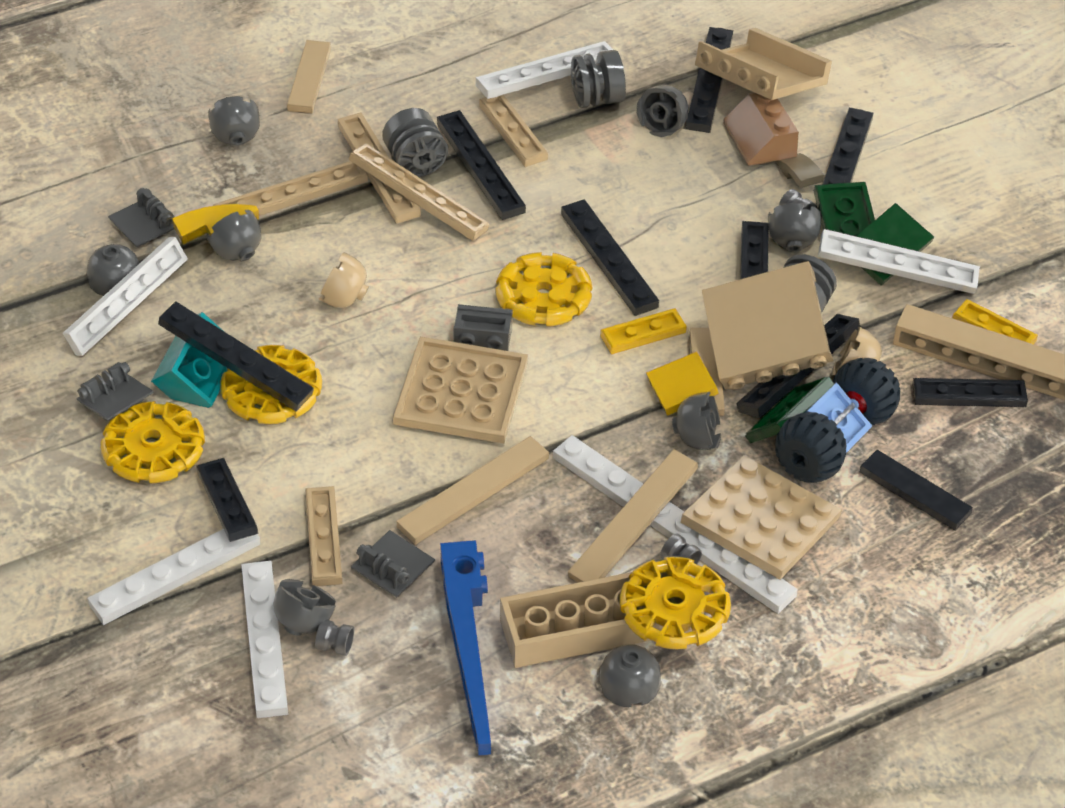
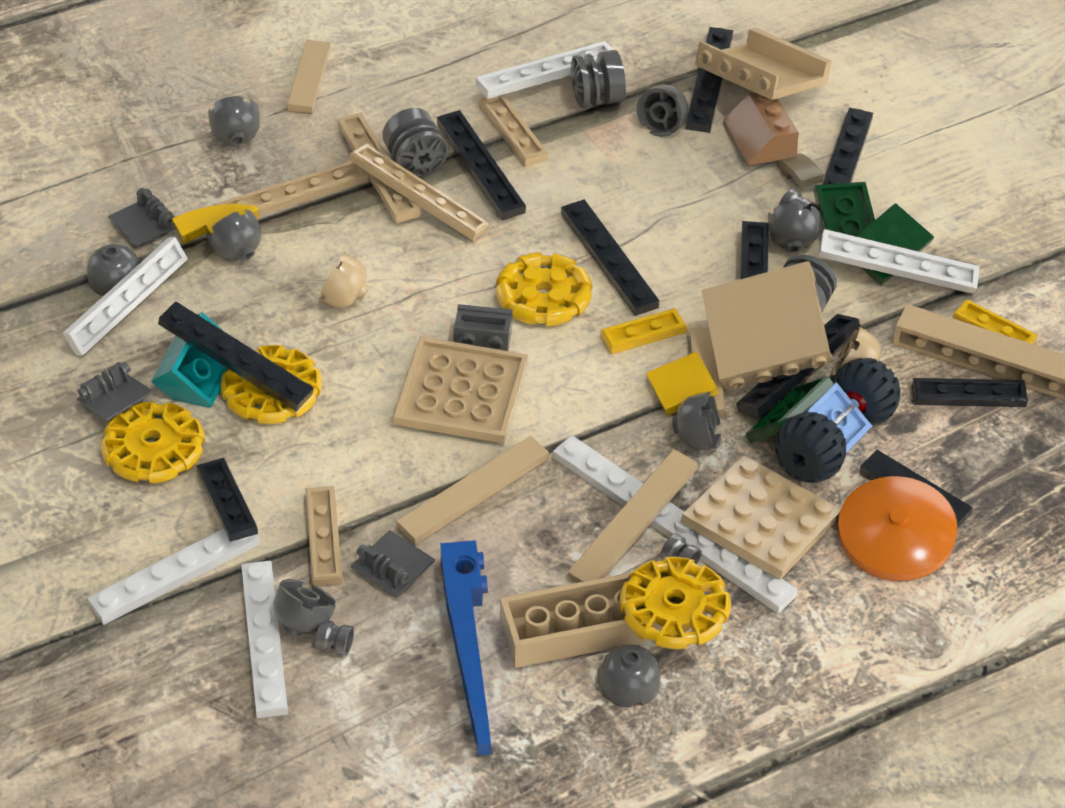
none -> orange dish [838,476,957,581]

